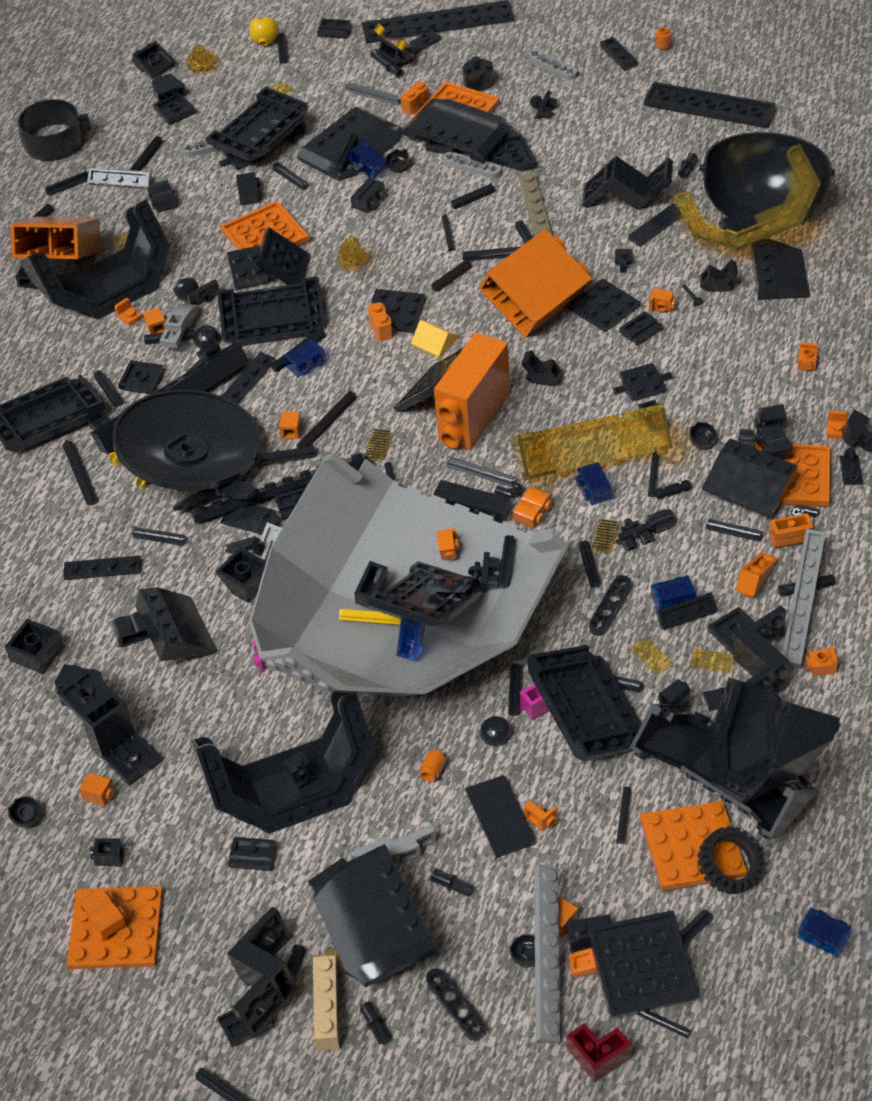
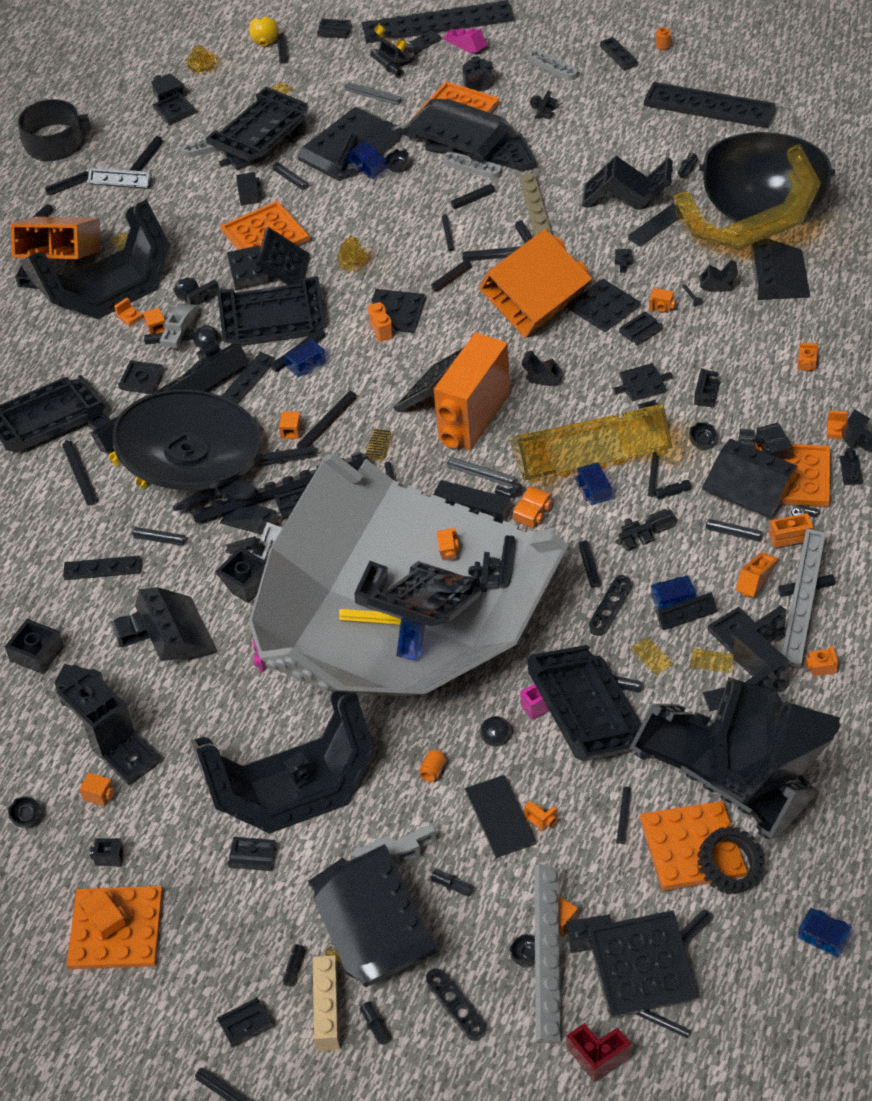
black axle [93,370,123,407] -> none
black plate [132,41,175,79] -> none
black brick [147,180,176,212] -> none
black bracket [227,907,298,1039] -> none
black brick [350,178,386,213] -> none
orange brick [401,81,430,115] -> none
yellow slope [411,320,460,357] -> none
black axle [508,663,521,716] -> none
orange bracket [570,948,598,978] -> none
clear yellow tile [592,519,618,554] -> none
black brick [658,679,690,712] -> none
black brick [718,211,758,240] -> none
black brick [753,404,787,429] -> none
none -> dark pink slope [442,27,487,53]
none -> black hinge [694,368,720,408]

